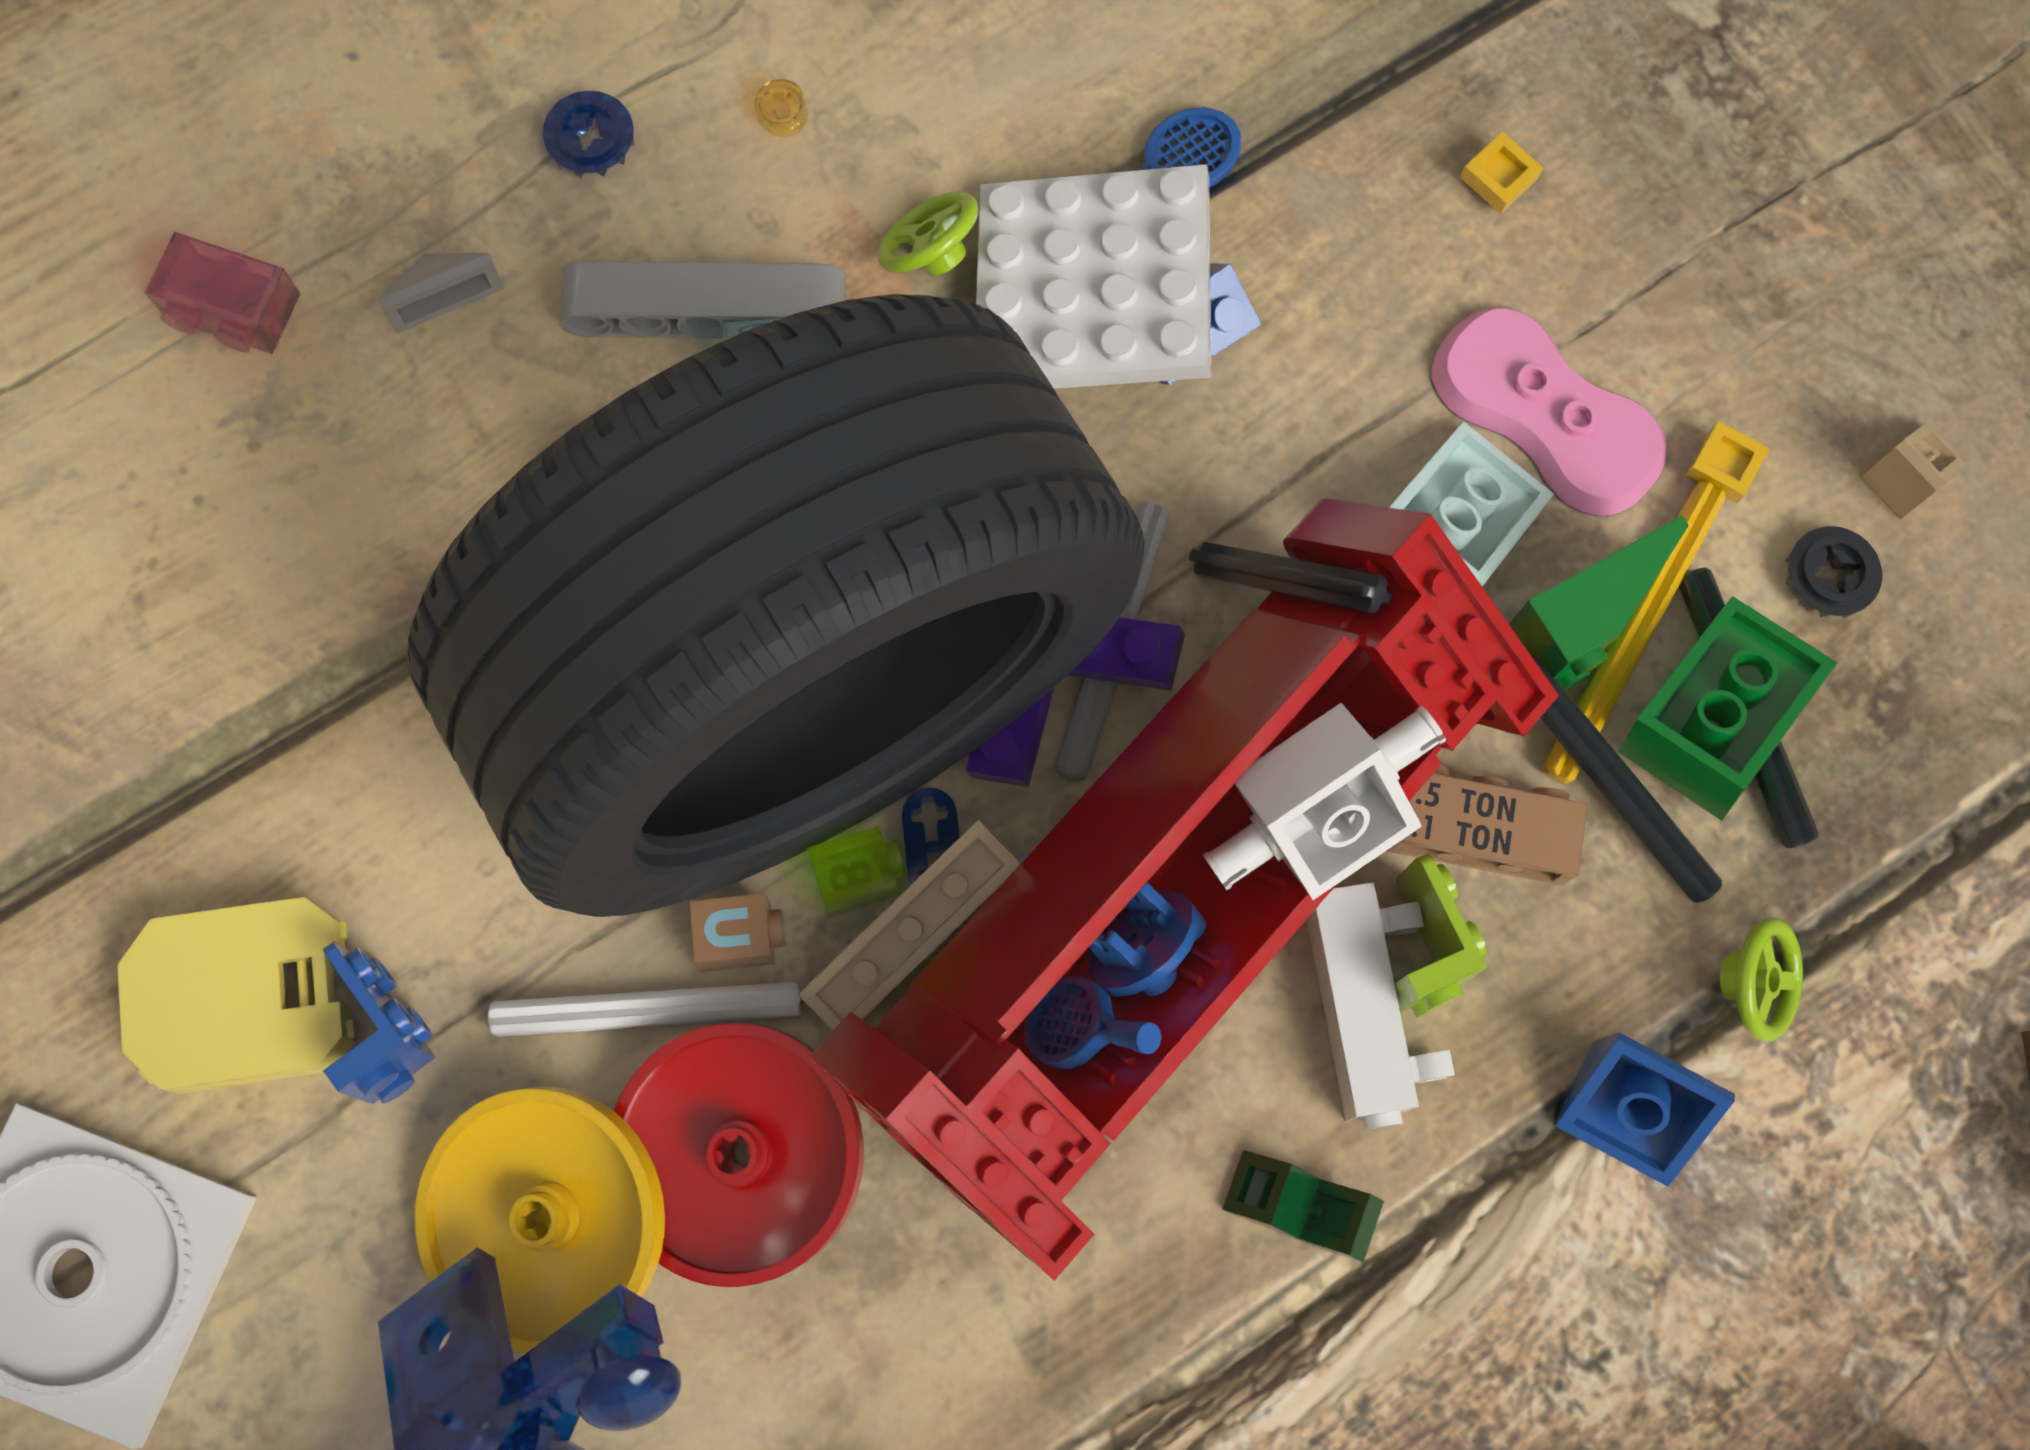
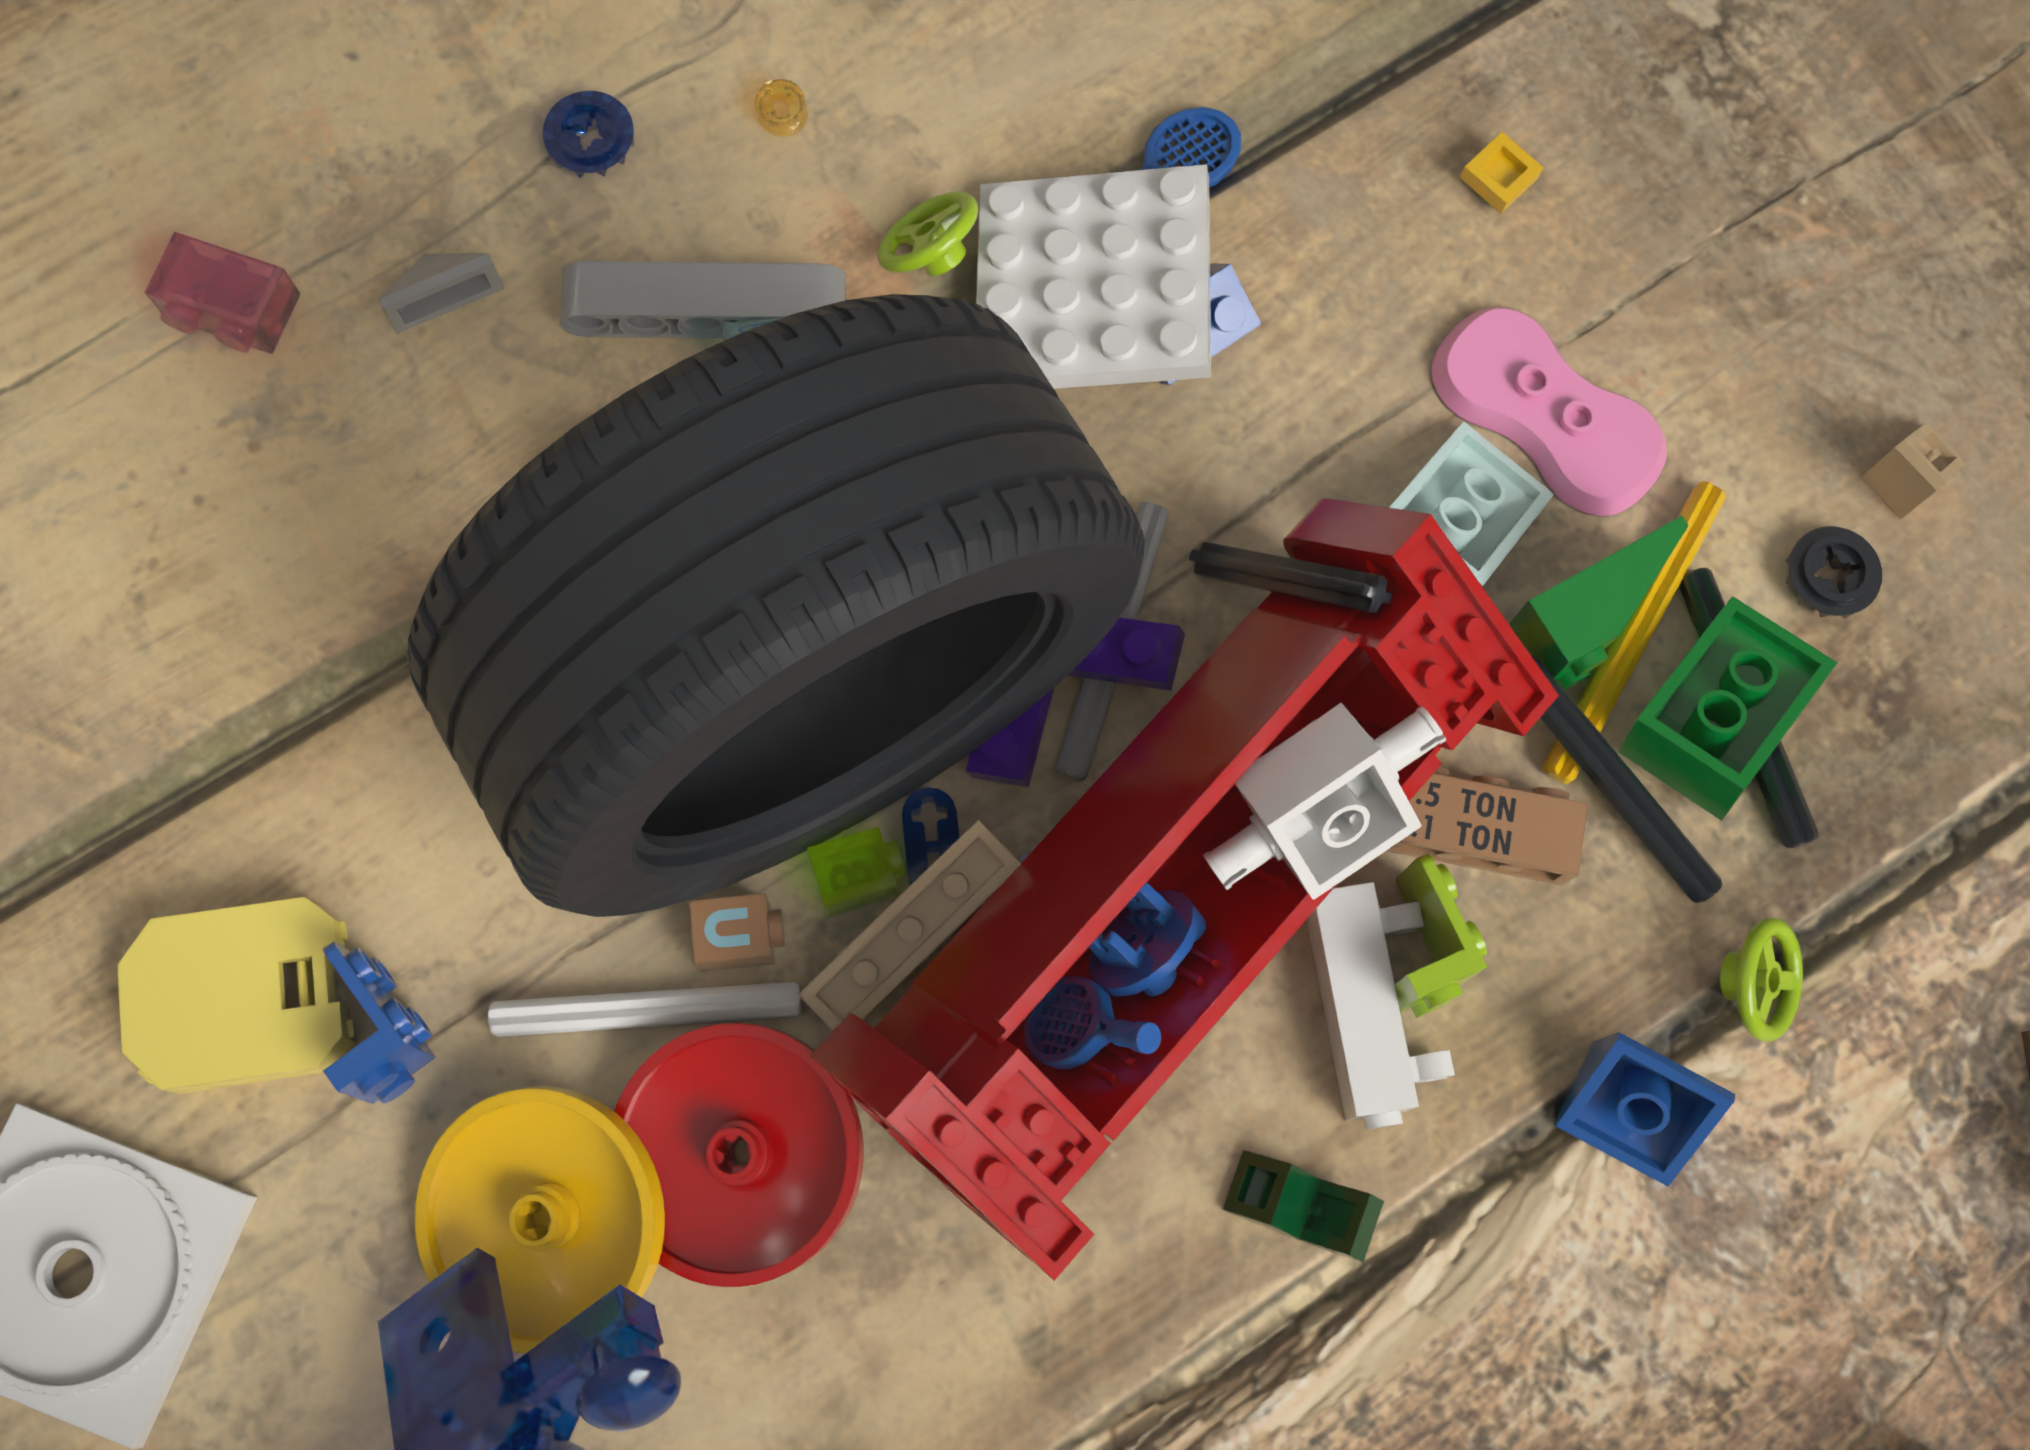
yellow plate [1685,420,1770,504] -> none

